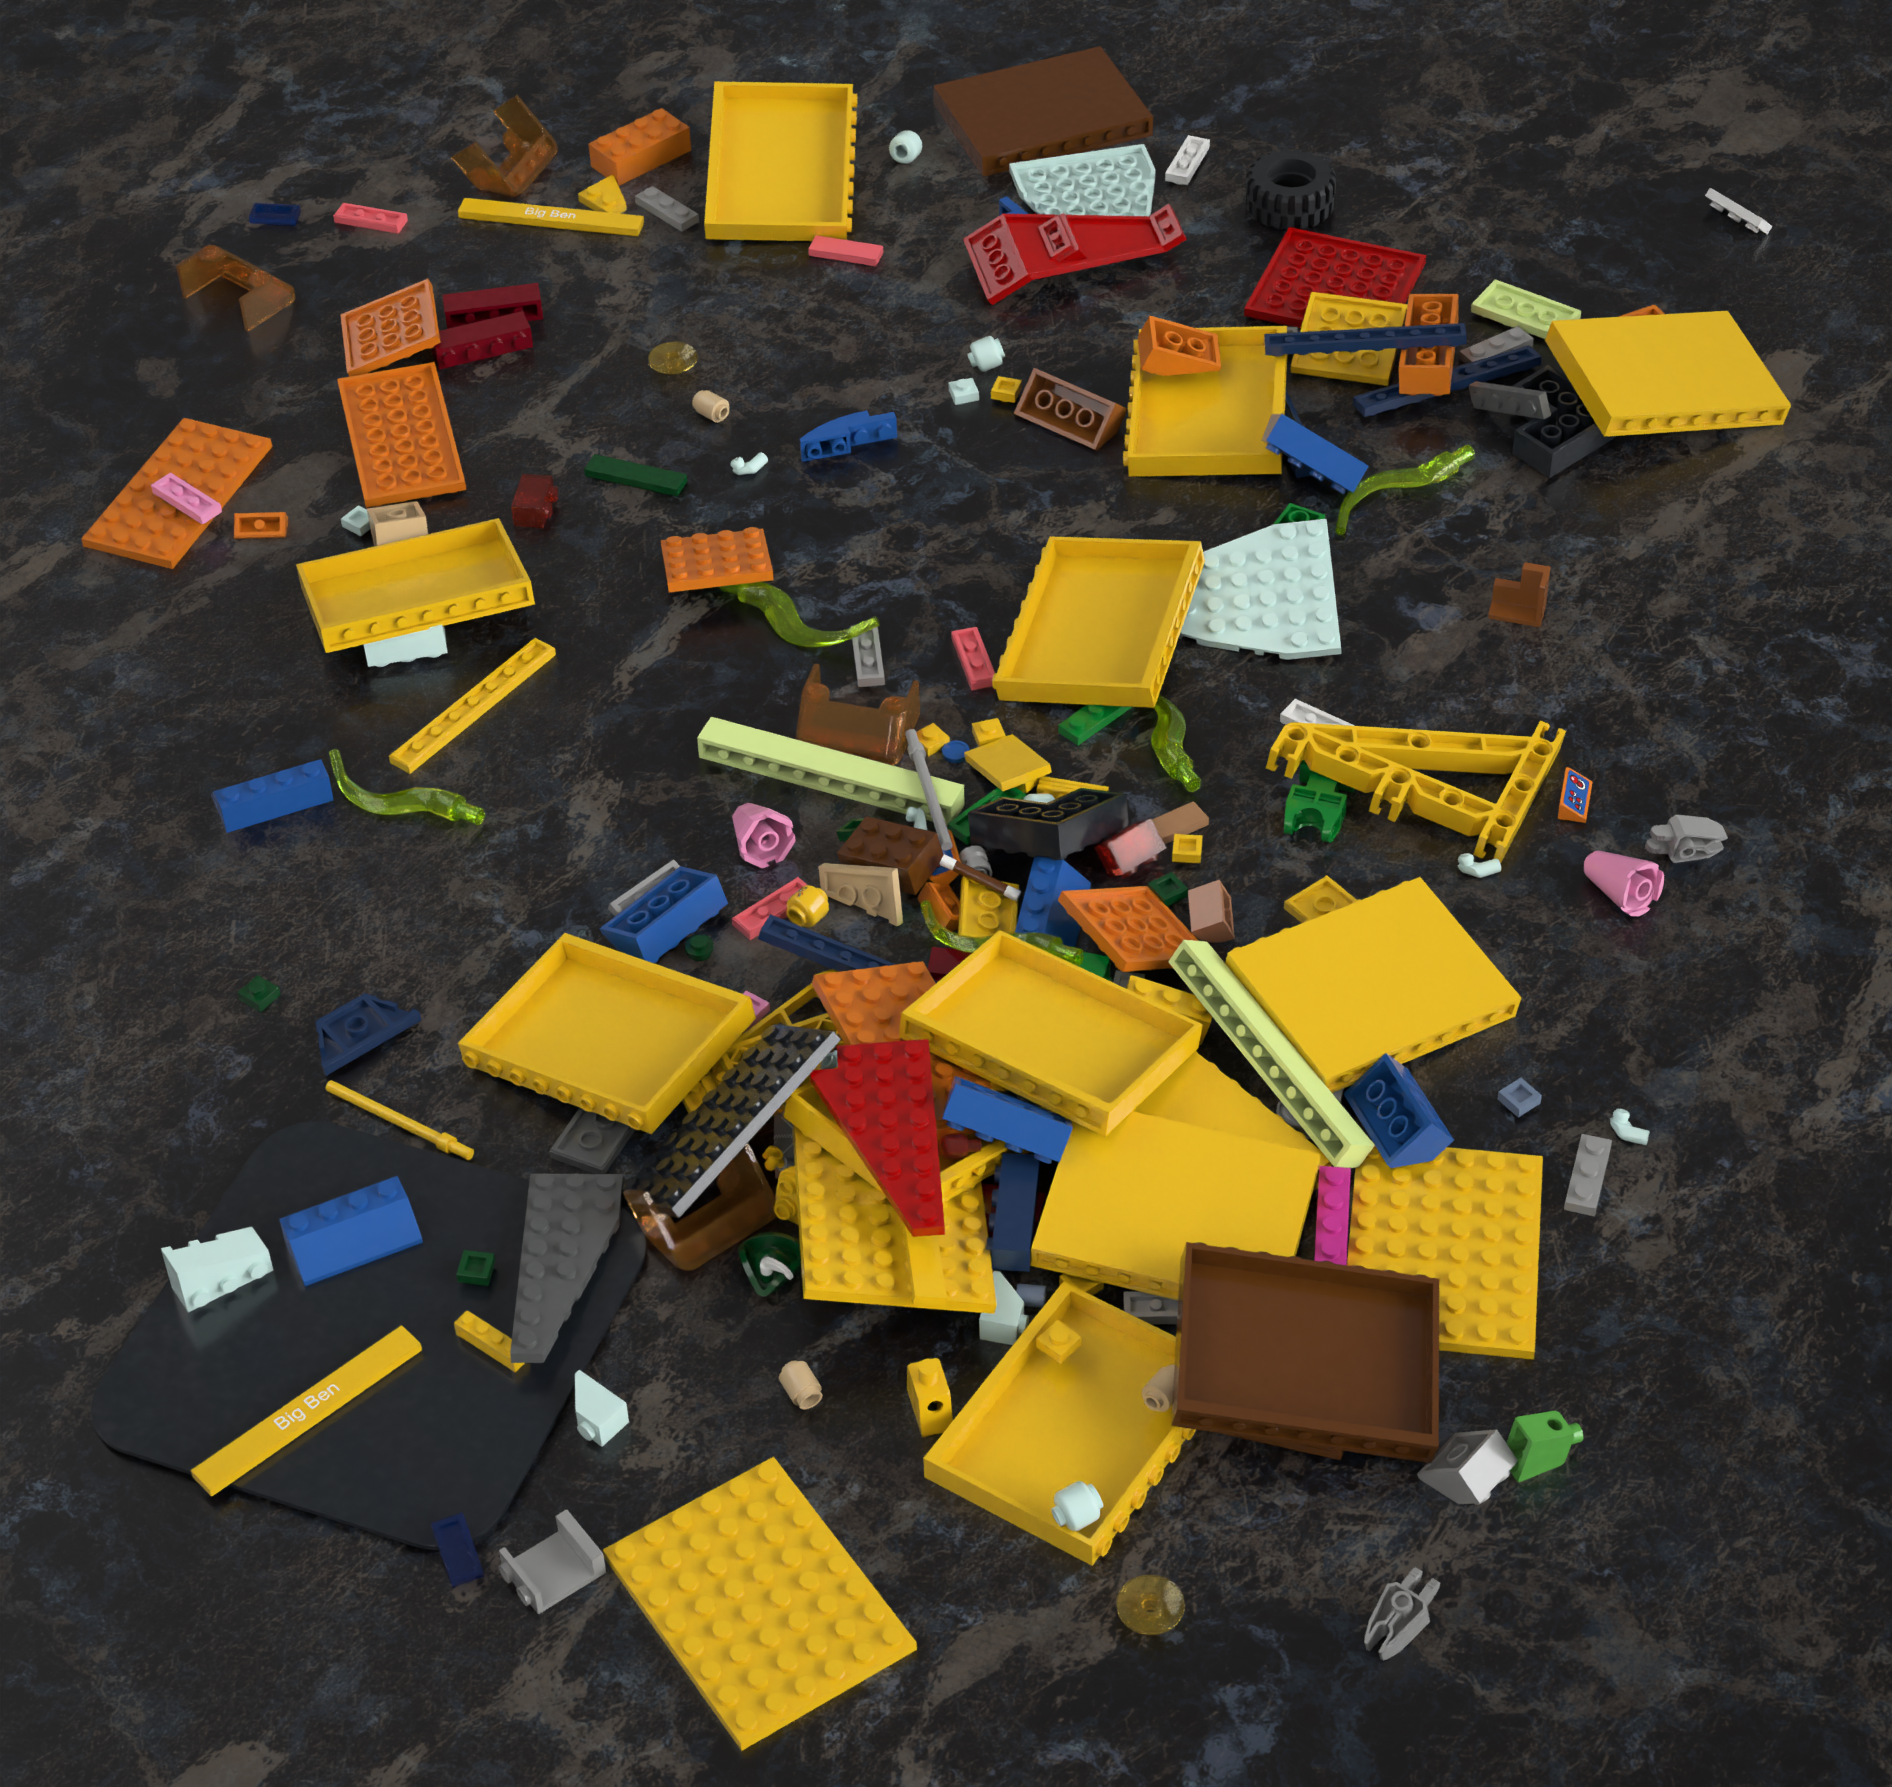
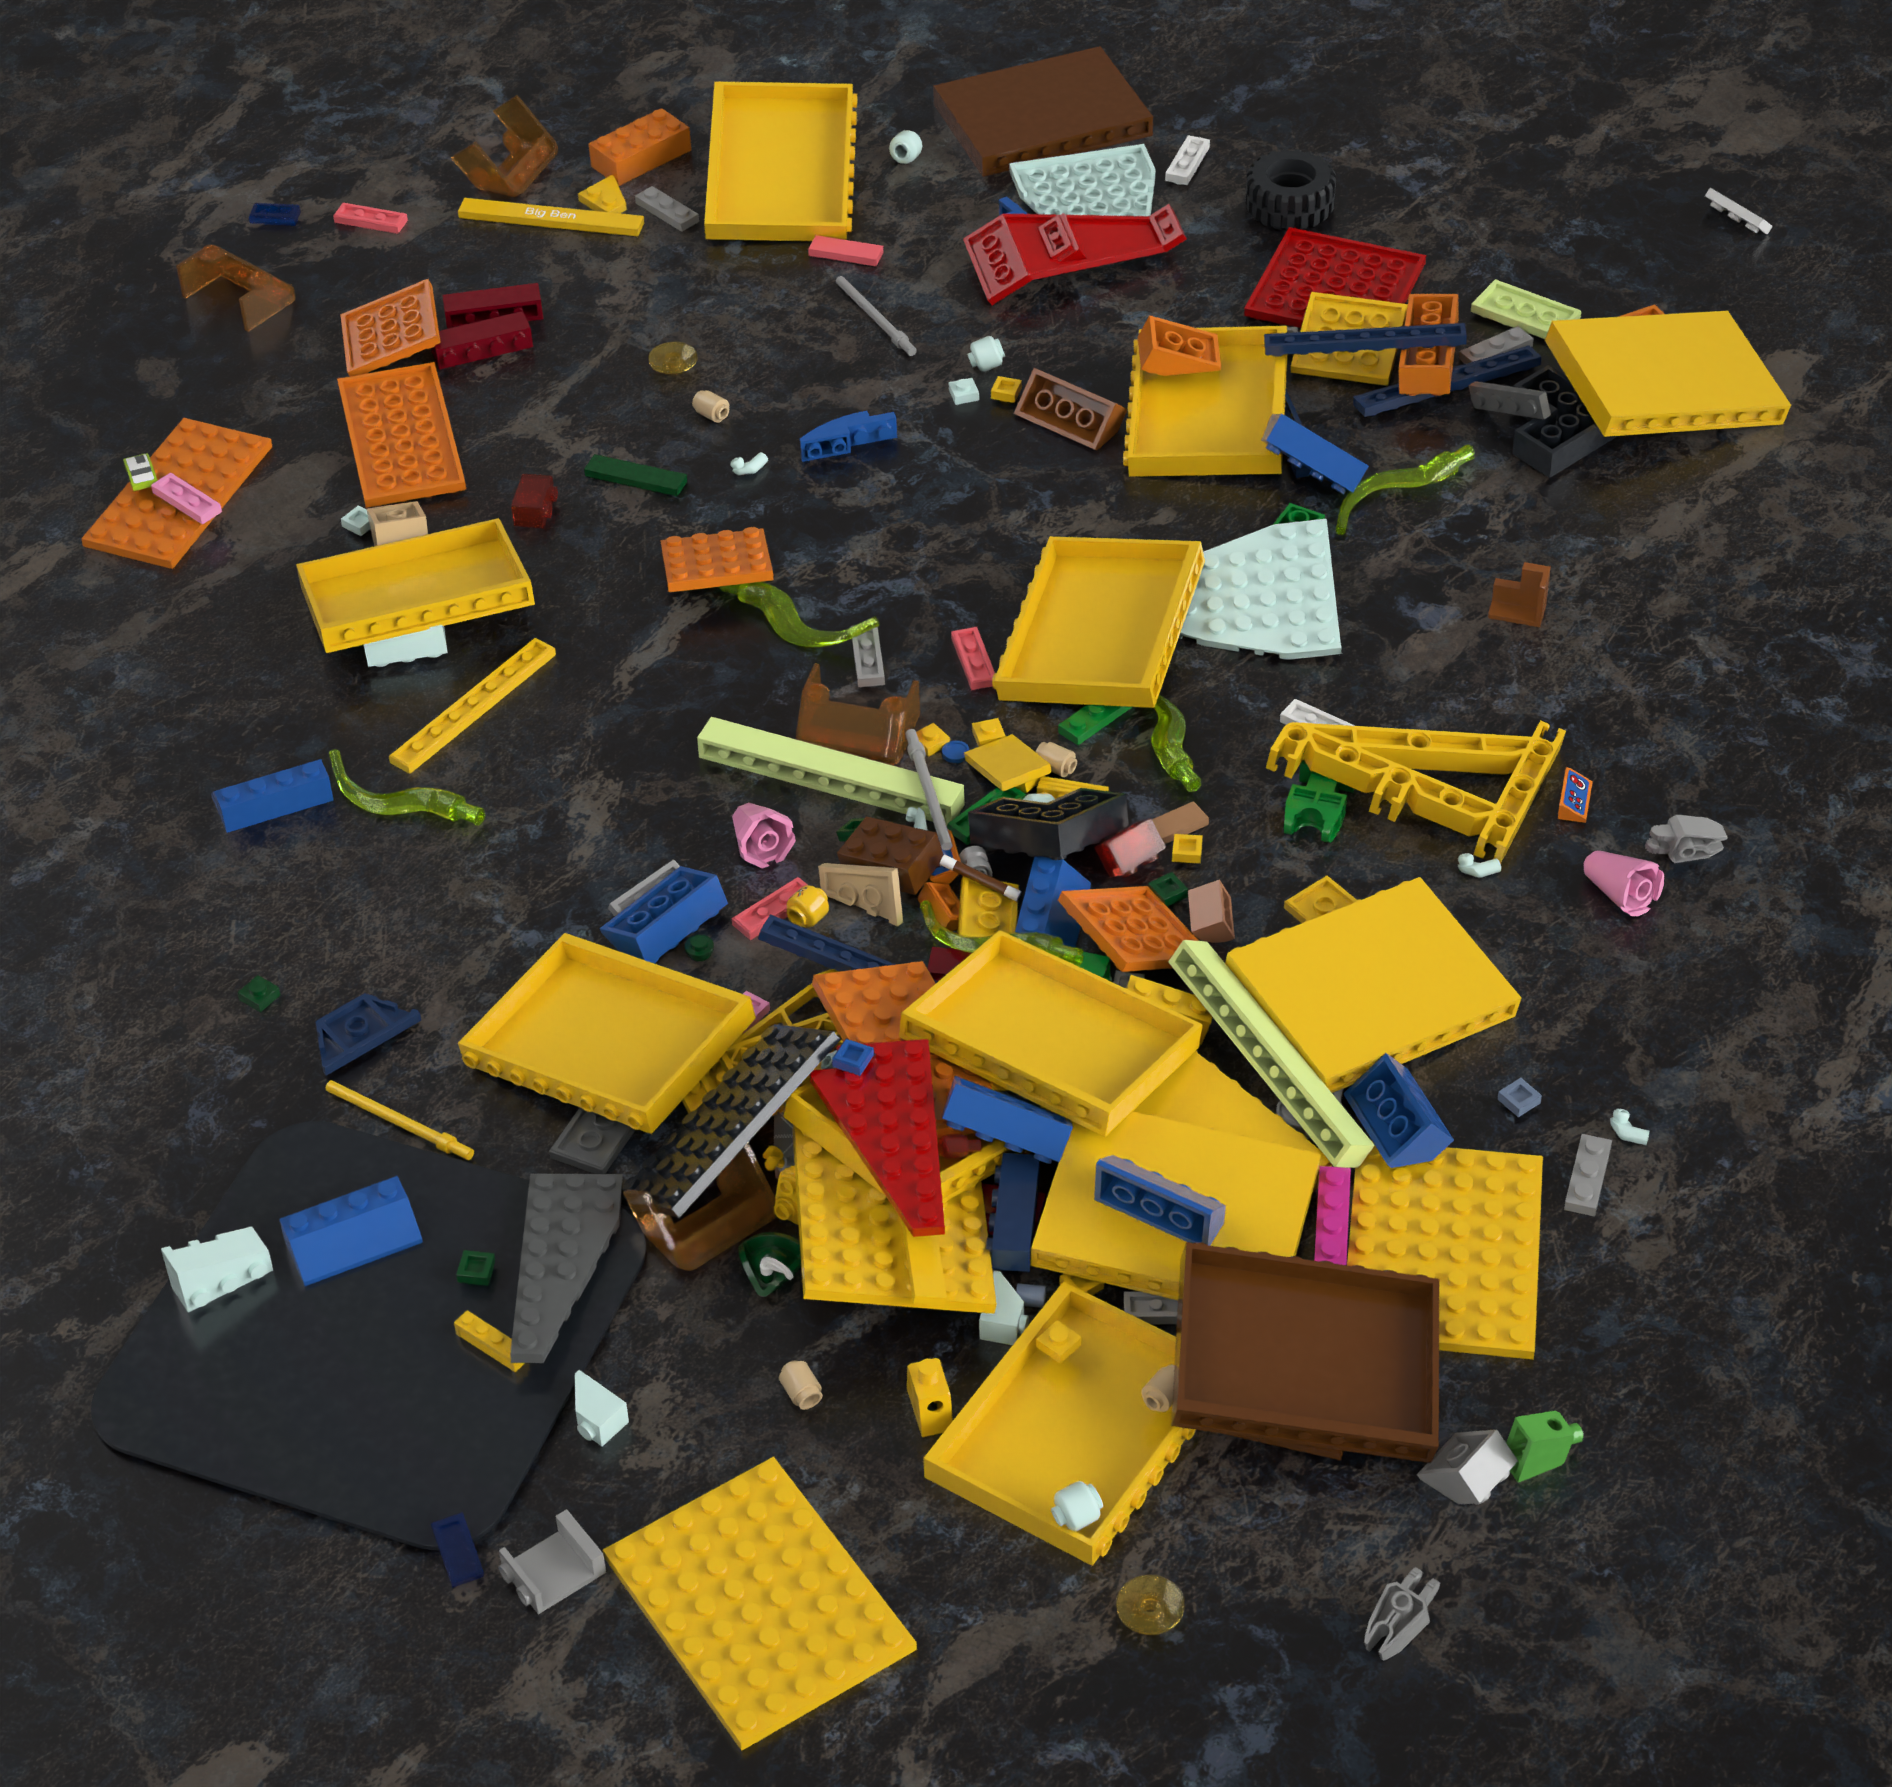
yellow tile [191,1325,422,1497] -> none
orange slope [234,512,288,539] -> none
none -> slope [123,453,157,491]
none -> blue tile [832,1039,874,1076]
none -> light grey bar [836,276,917,356]
none -> tan brick [1036,742,1077,777]
none -> blue slope [1094,1155,1226,1245]

